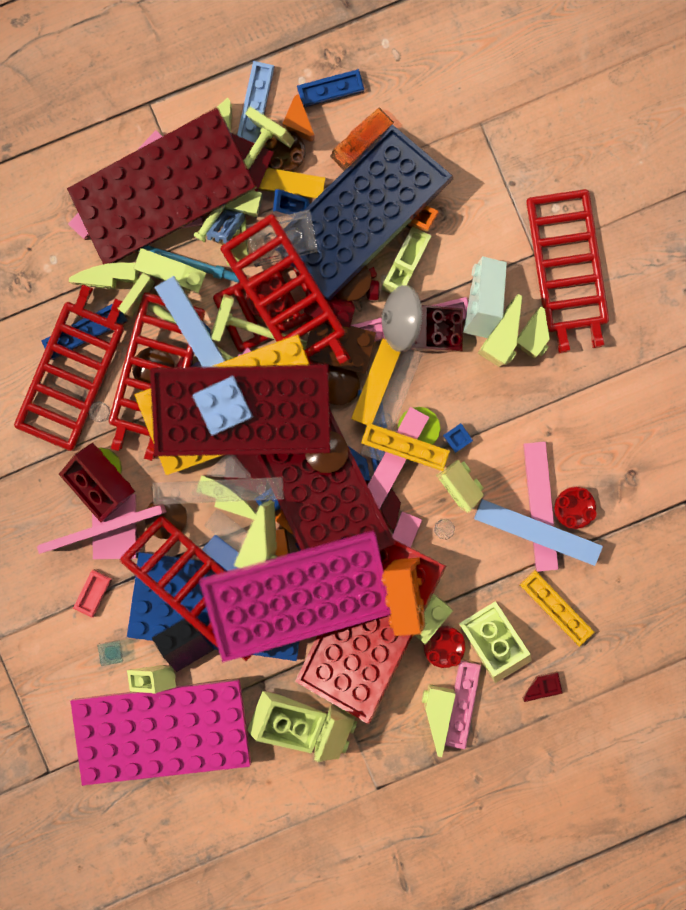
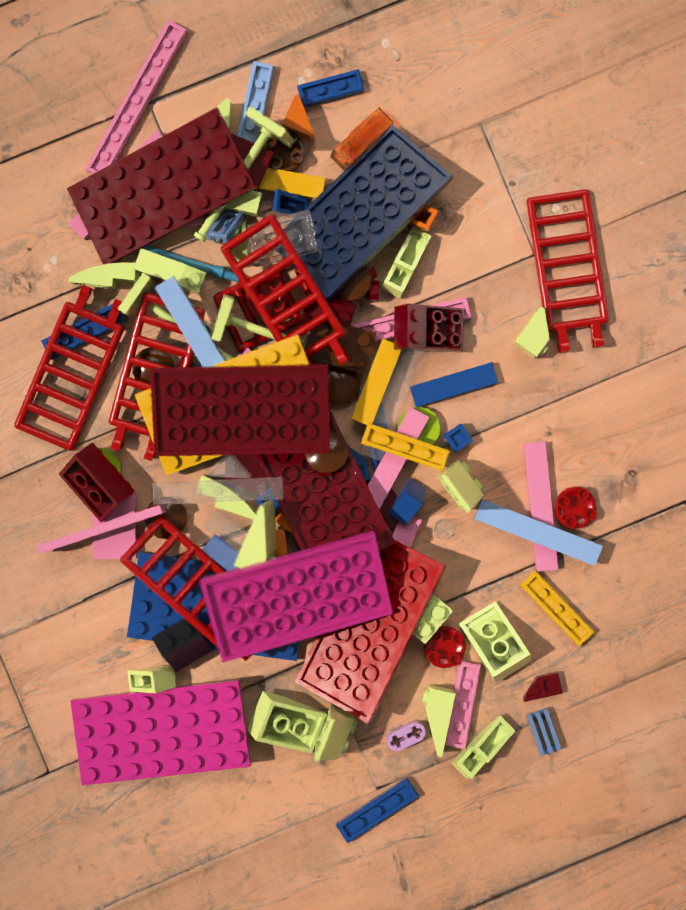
coral tile [73,569,112,618] -> none
clear tile [89,401,111,423] -> none
clear light blue plate [97,640,124,666] -> none
light blue plate [193,376,253,435] -> none
light grey dish [382,285,422,352] -> none
orange wedge [382,557,425,636] -> none
light aqua wedge [463,256,507,338] -> none
yellowish green slope [478,294,522,367] -> none
none -> bright pink tile [85,19,188,174]
none -> blue tile [336,777,419,843]
none -> blue slope [387,478,427,525]
none -> lavender beam [387,721,426,751]
none -> blue tile [410,362,498,407]
none -> yellowish green slope [451,716,515,779]
none -> medium blue tile [526,708,562,757]

